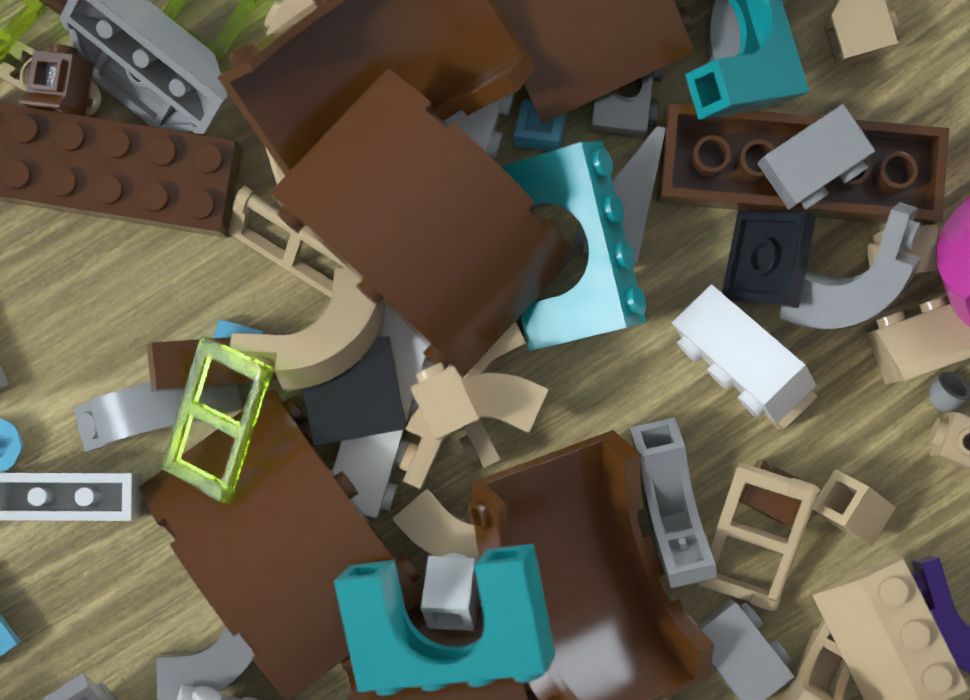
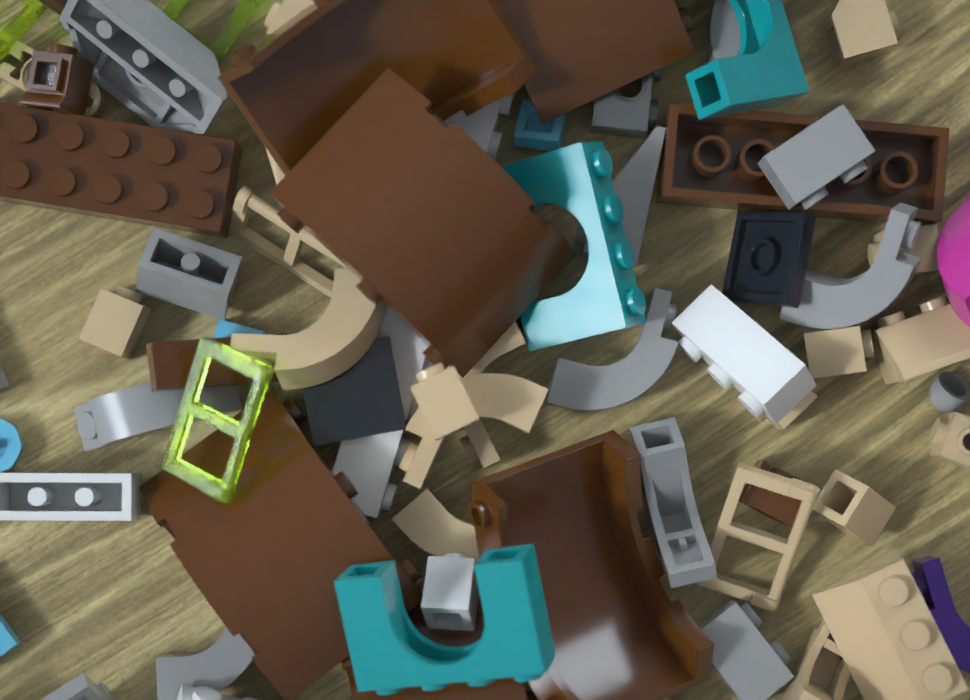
none -> tan brick [79,285,151,359]
none -> light grey brick [136,227,243,320]
none -> light grey arch [545,287,678,412]
none -> tan brick [804,323,875,379]

